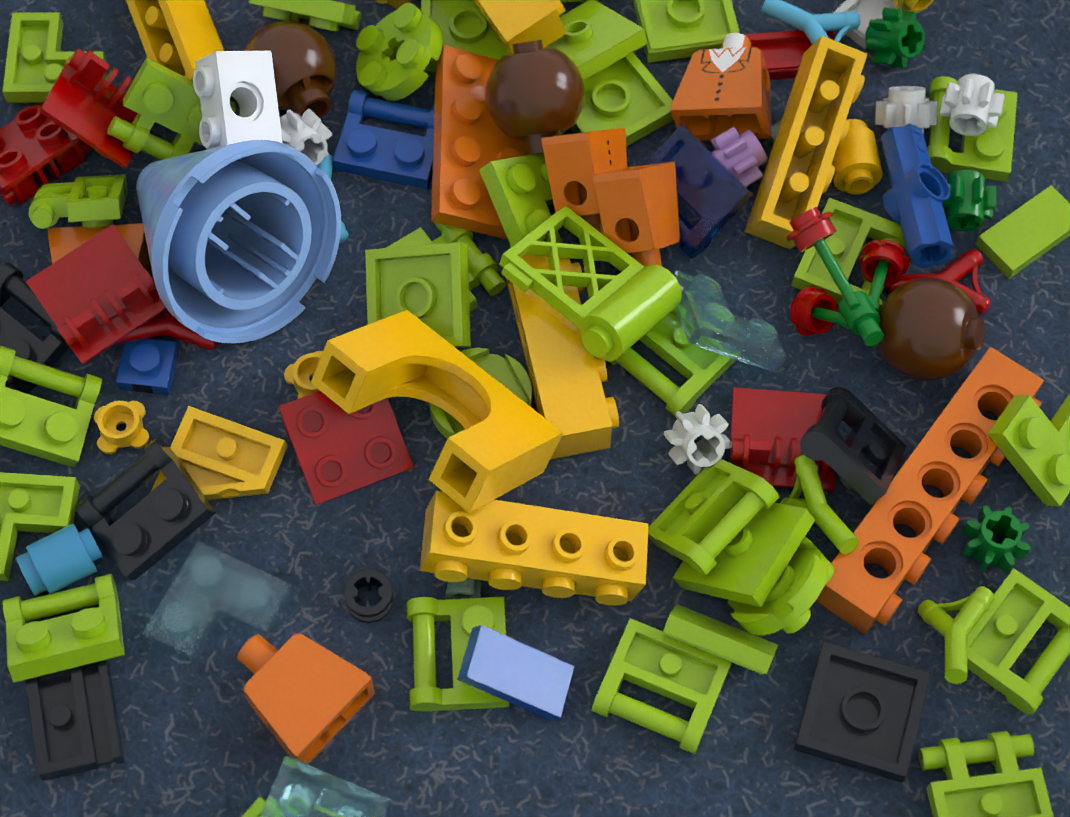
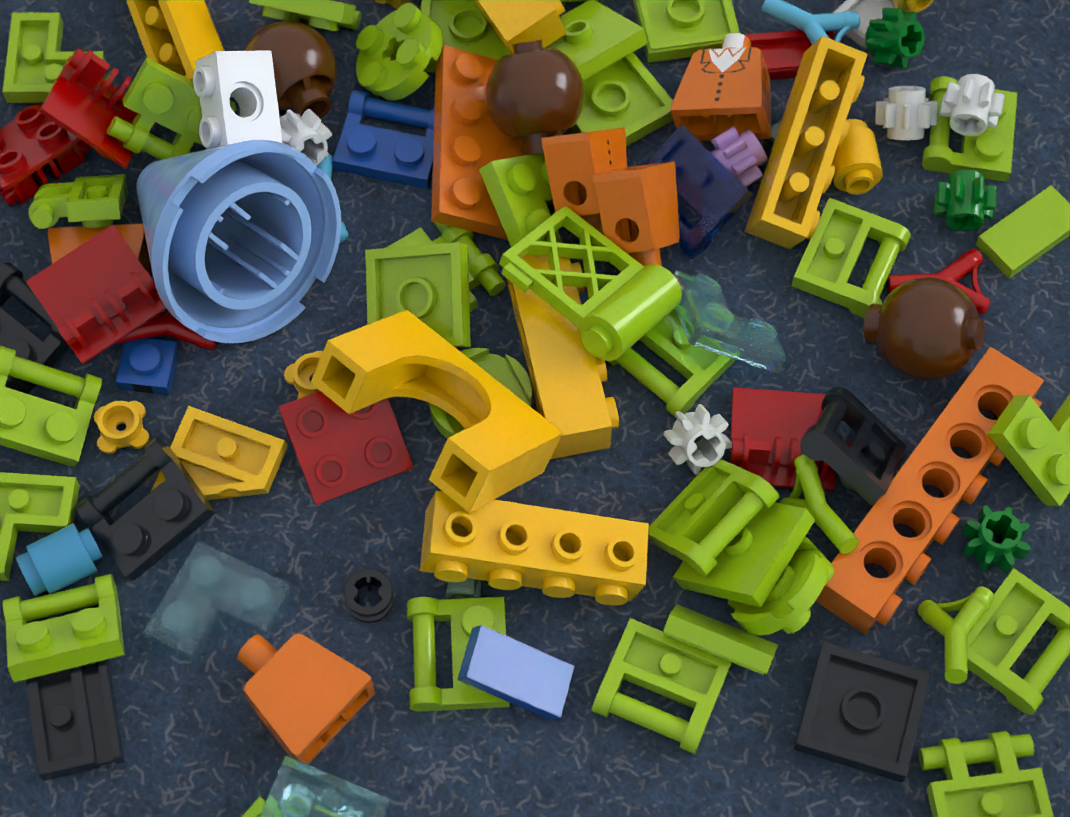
plant [786,207,910,346] -> none
blue piece [881,124,953,269] -> none

